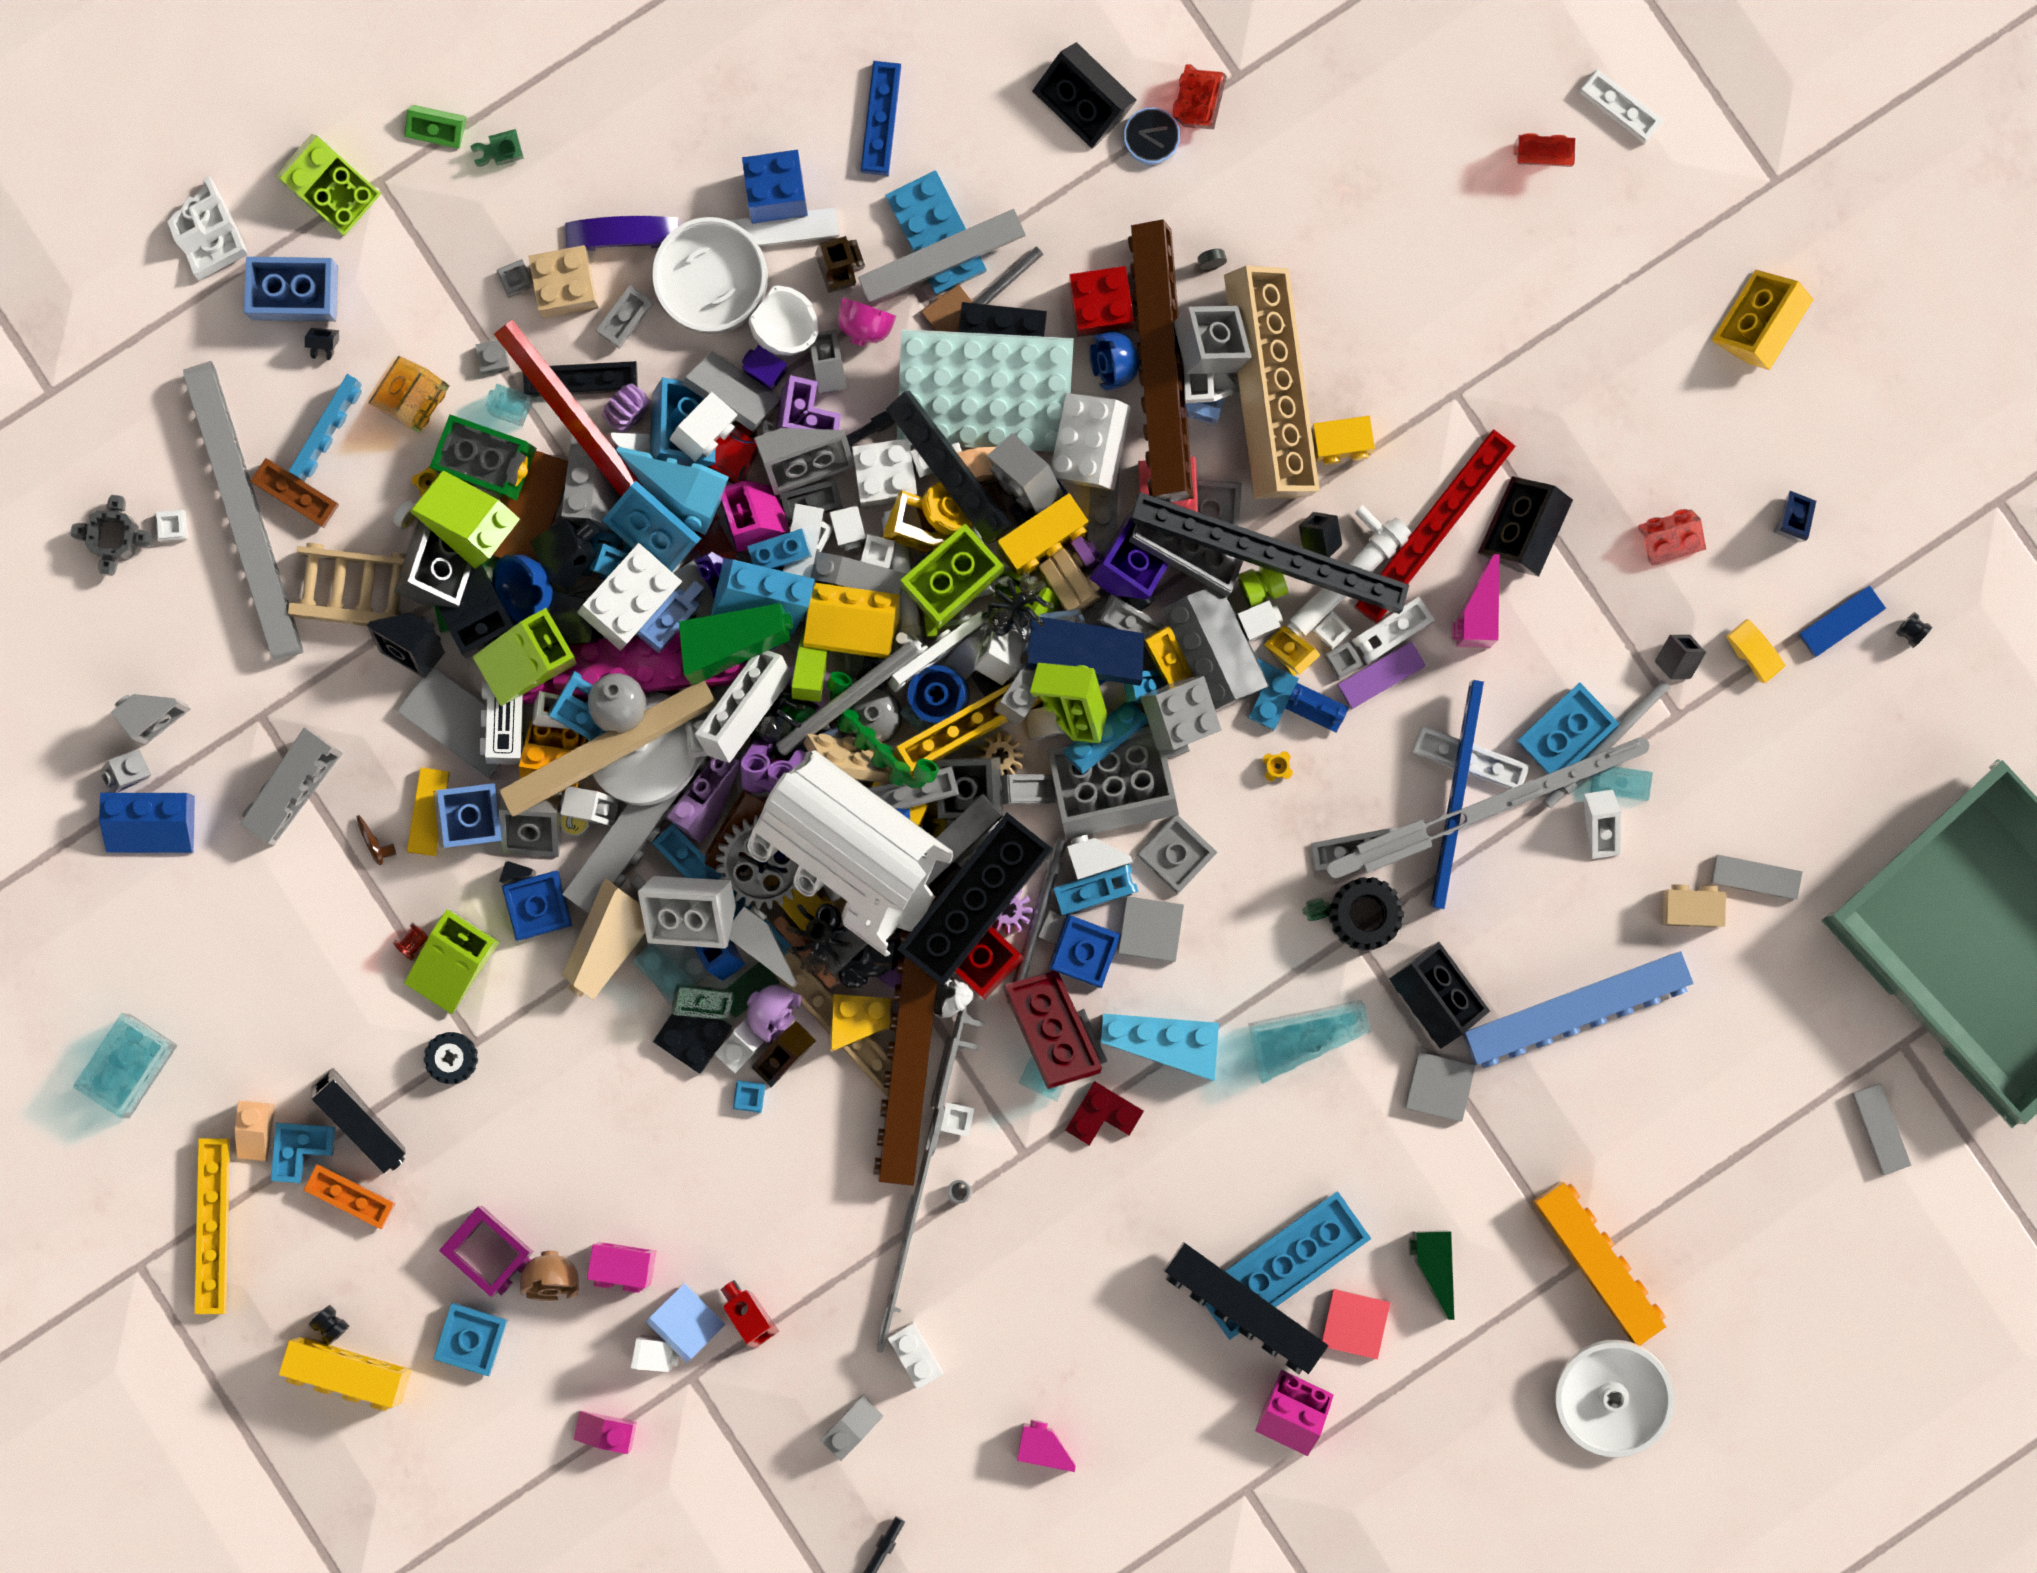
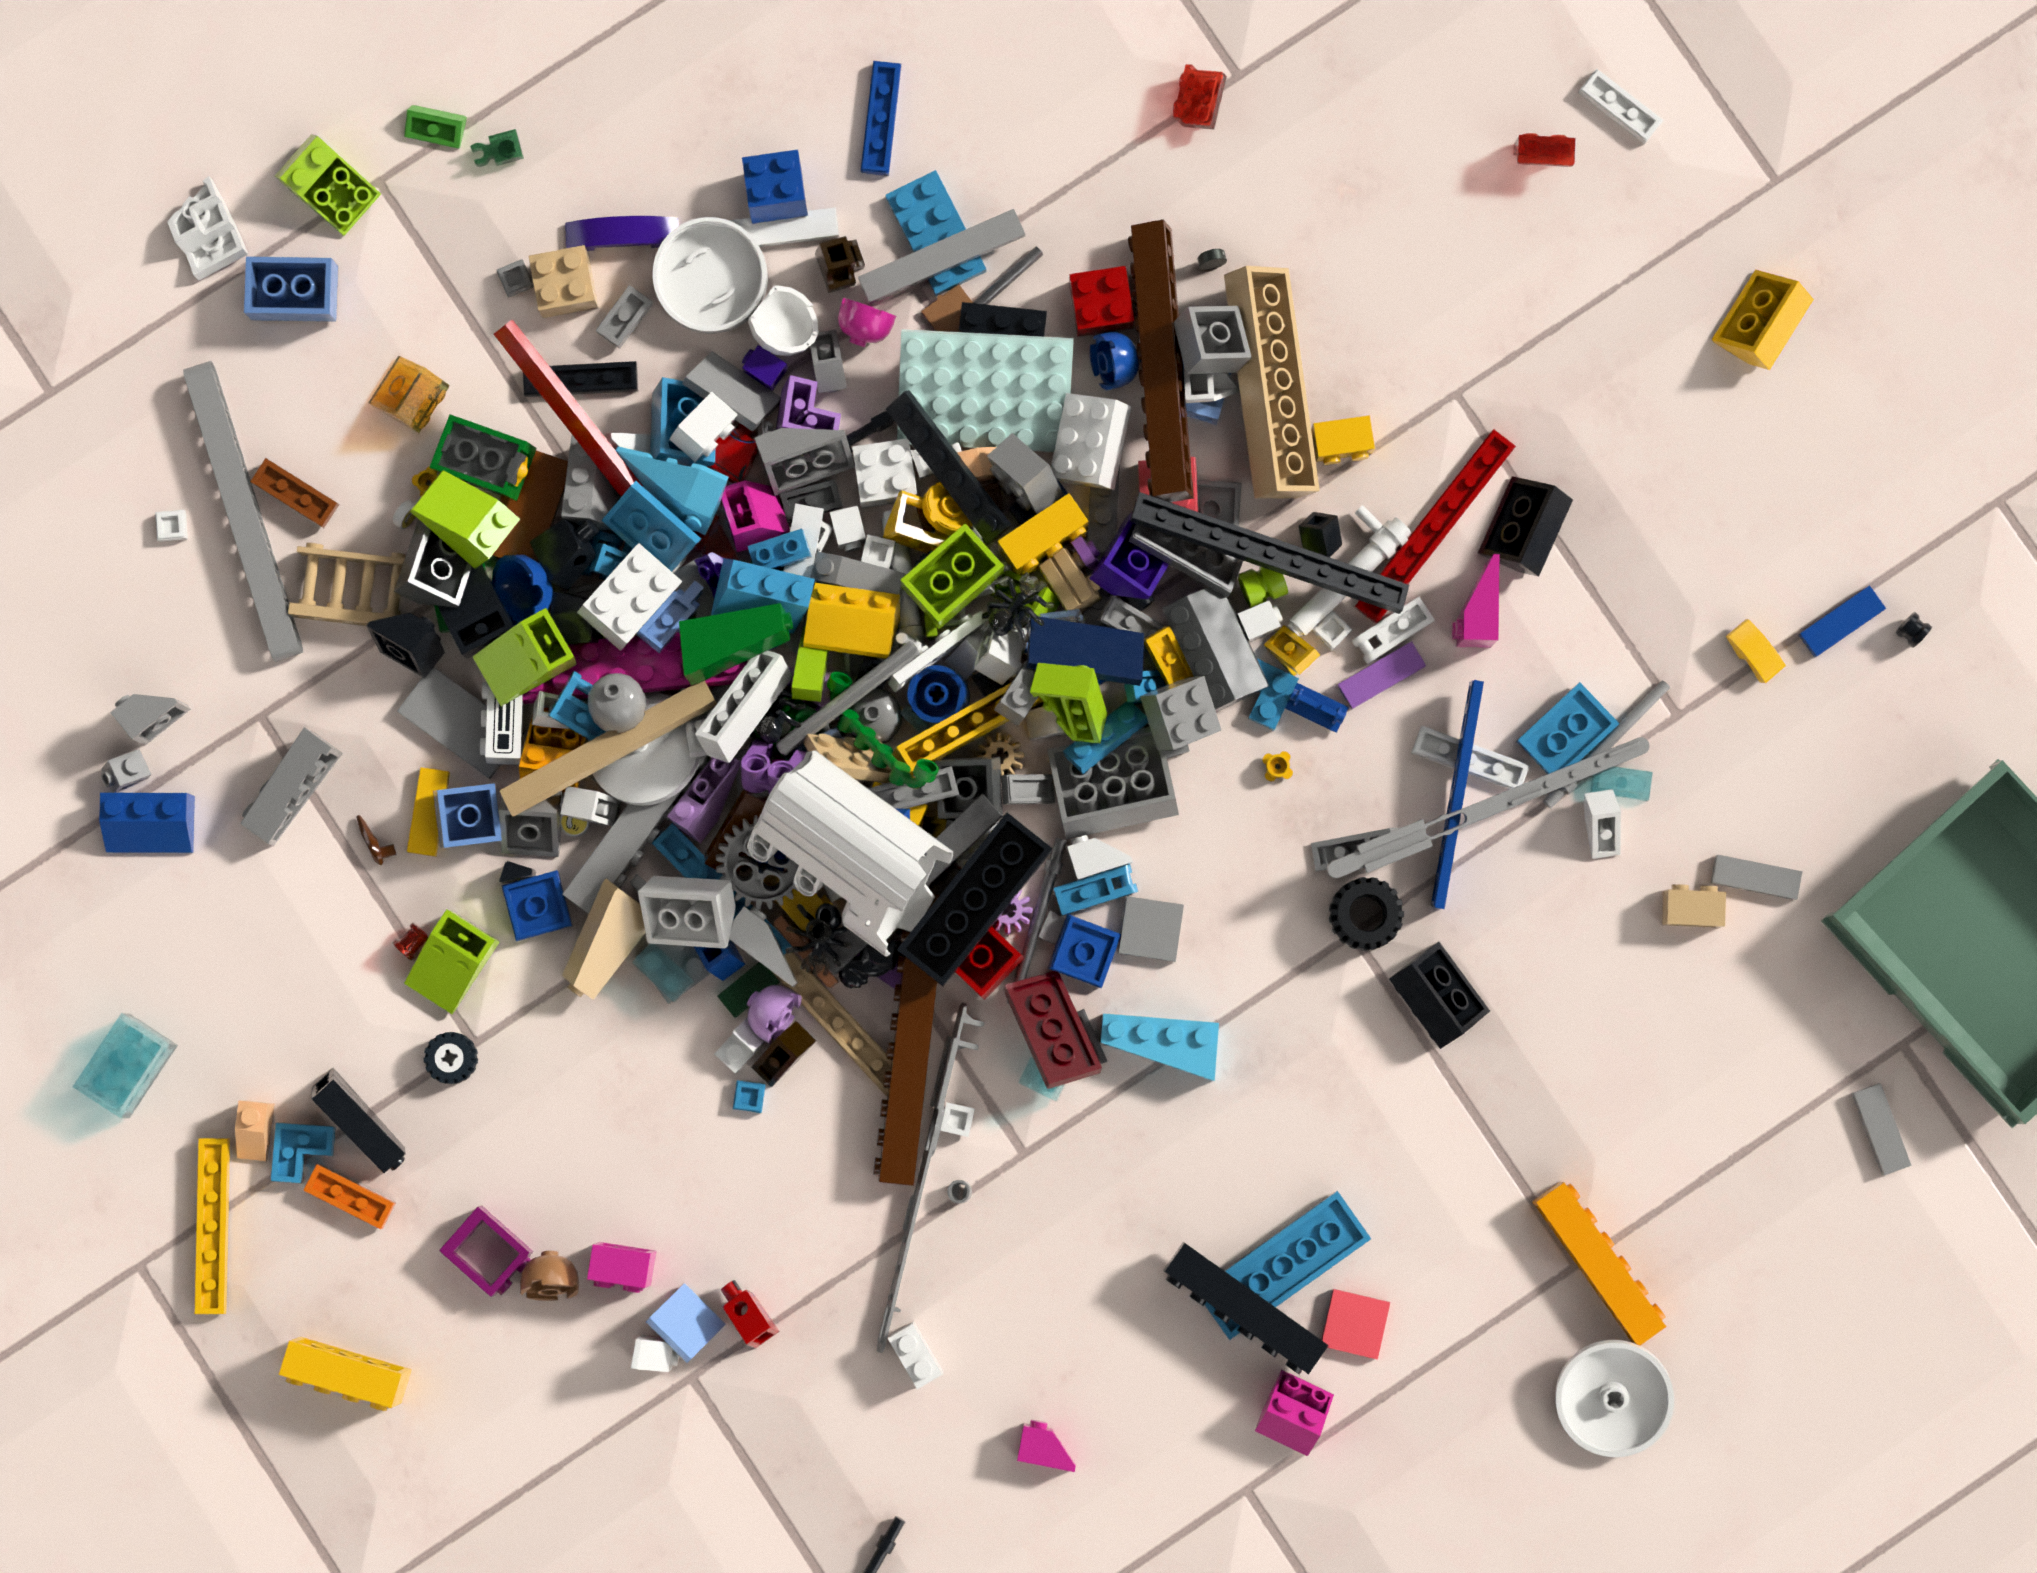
dark grey piece [70,495,154,576] -> none
dark azure plate [289,374,362,481] -> none
black tile [305,328,339,360] -> none
black wheel [308,1305,350,1346] -> none
dark azure plate [433,1302,508,1377] -> none
light grey plate [475,340,510,374] -> none
clear light blue brick [485,384,533,427] -> none
dark pink slope [574,1410,637,1454] -> none
lavender gear [602,384,651,433] -> none
black plate [653,994,734,1074] -> none
clear green plate [671,984,734,1020] -> none
light grey slope [820,1396,883,1461] -> none
yellow wing [830,994,891,1051] -> none
white hair [934,977,974,1018] -> none
black slope [1032,42,1137,149] -> none
dark red plate [1065,1081,1144,1146] -> none
black tile [1124,108,1180,165] -> none
light grey tile [1136,815,1217,894] -> none
clear light blue wedge [1248,1000,1371,1084] -> none
clear green plate [1302,898,1331,921] -> none
light grey tile [1324,641,1364,680] -> none
light grey tile [1405,1052,1475,1122] -> none
dark green slope [1408,1230,1455,1320] -> none
medium blue brick [1462,951,1694,1068] -> none
clear red bracket [1638,509,1706,566] -> none
black panel [1655,635,1706,679] -> none
dark blue slope [1774,491,1817,542] -> none

